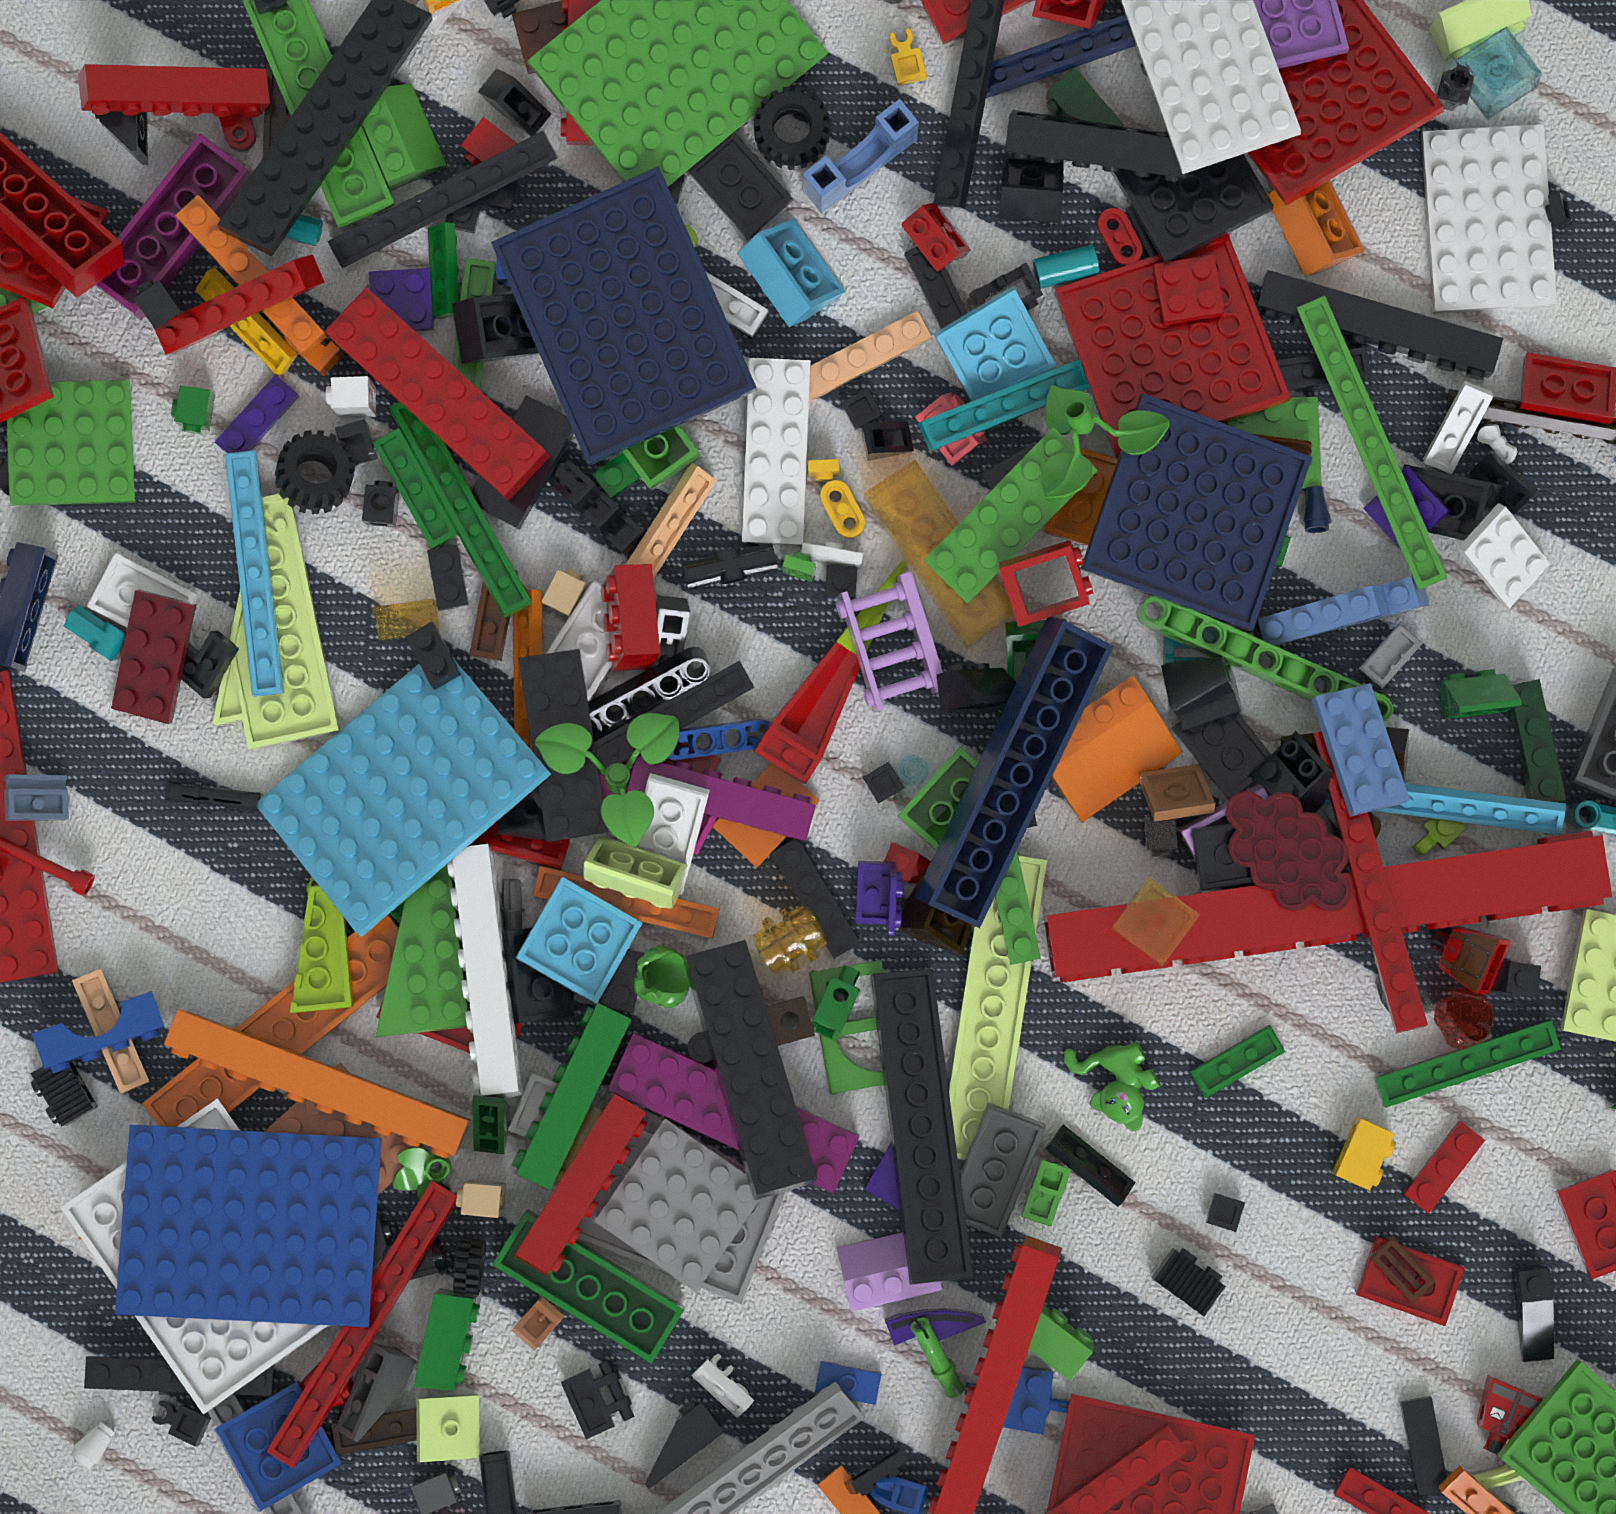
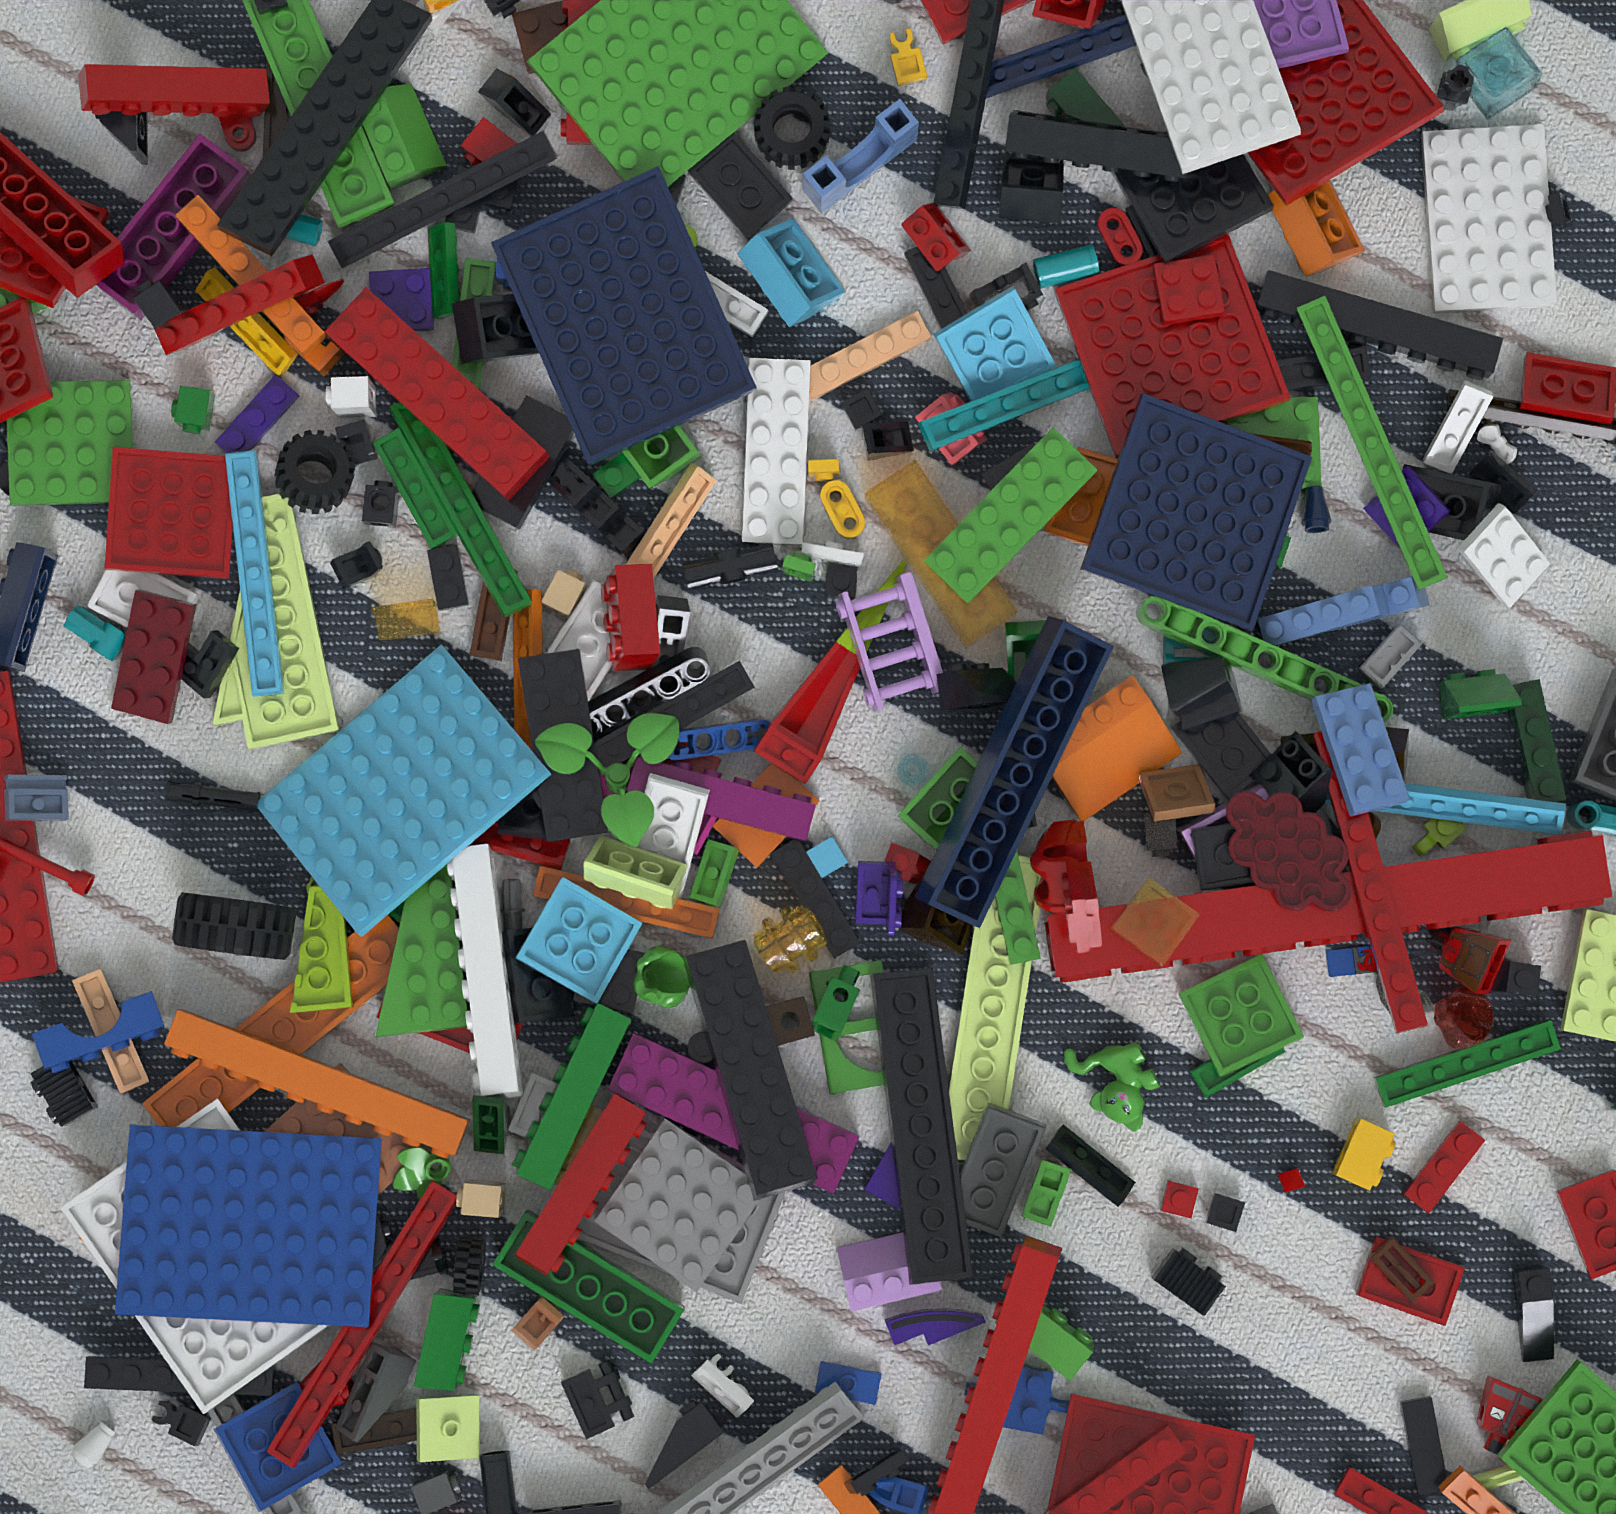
black plate [406,622,461,690] -> none
black plate [862,762,905,804] -> none
bright green pin [910,1318,964,1398] -> none
red window [999,540,1094,627] -> none
bright green plant [1041,385,1170,498] -> none
none -> red plate [104,447,233,579]
none -> black tyre [172,892,296,960]
none -> red plate [295,279,344,318]
none -> black bracket [330,541,383,590]
none -> bright green plate [689,839,739,908]
none -> medium azure tile [806,836,848,878]
none -> red piece [1030,819,1102,954]
none -> red plate [1160,1180,1199,1219]
none -> bright green plate [1179,954,1304,1078]
none -> red piece [1278,1167,1306,1193]
none -> blue sticker [1326,946,1378,977]

